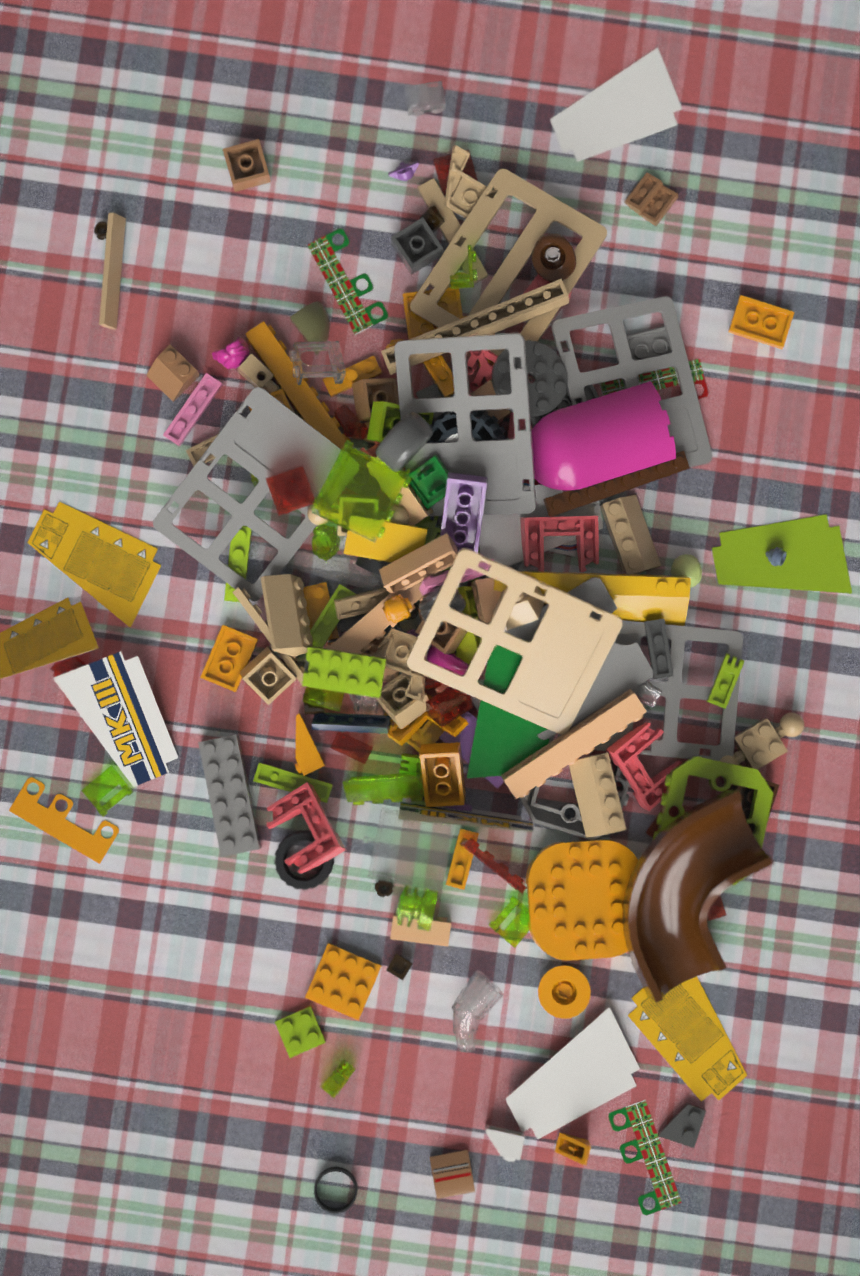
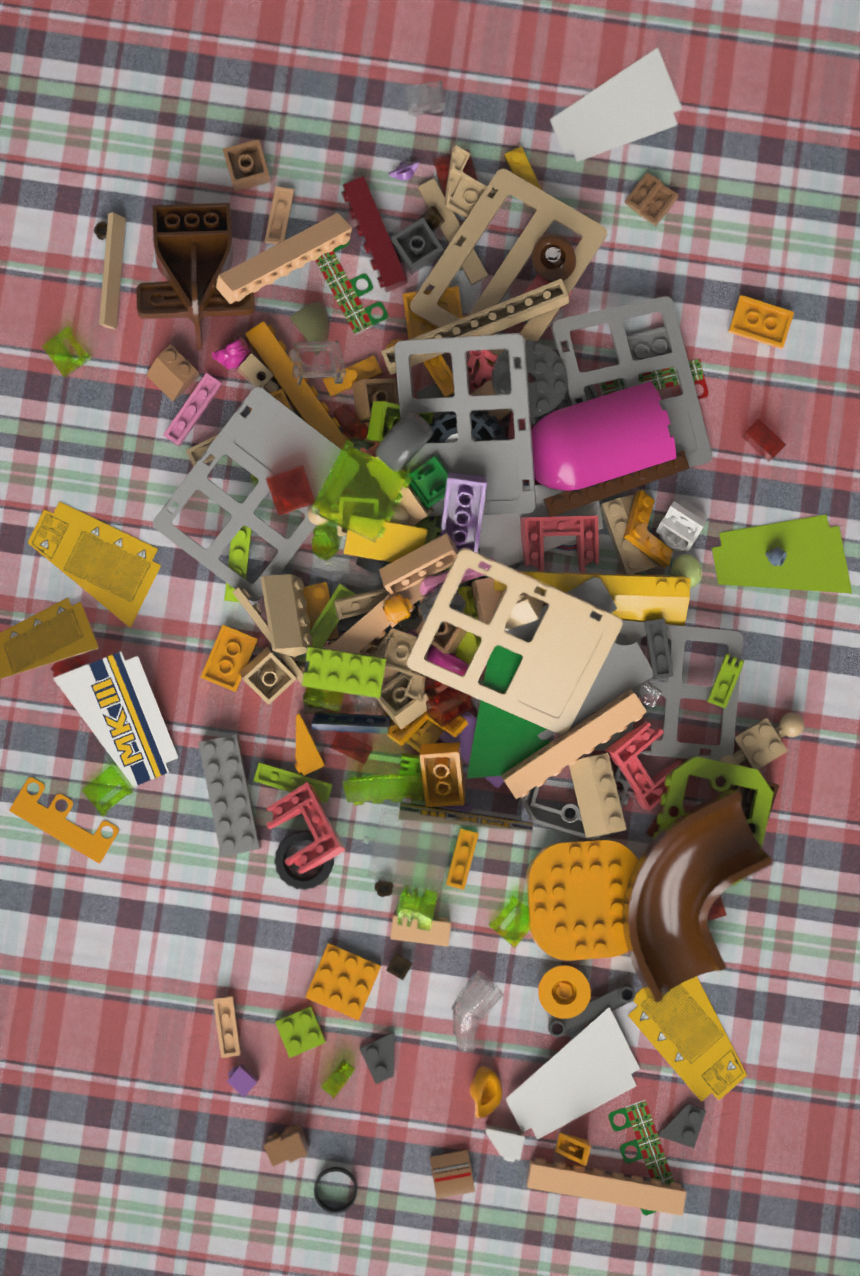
clear neon green bracket [450,245,478,289] -> none
clear red plate [459,838,527,893] -> none
none -> clear neon green plate [42,327,91,378]
none -> reddish brown brick [136,203,255,350]
none -> light nougat plate [213,996,241,1058]
none -> light nougat brick [216,213,352,304]
none -> medium lavender brick [227,1063,259,1097]
none -> medium nougat brick [263,1124,310,1167]
none -> light nougat plate [265,186,295,245]
none -> dark red brick [341,176,407,293]
none -> dark grey wing [359,1032,395,1084]
none -> light orange hat [469,1066,502,1118]
none -> yellow plate [504,147,542,207]
none -> light nougat brick [526,1158,686,1216]
none -> dark grey piece [548,984,636,1037]
none -> light orange plate [623,490,673,568]
none -> white piece [656,500,708,553]
none -> clear red brick [741,418,786,462]

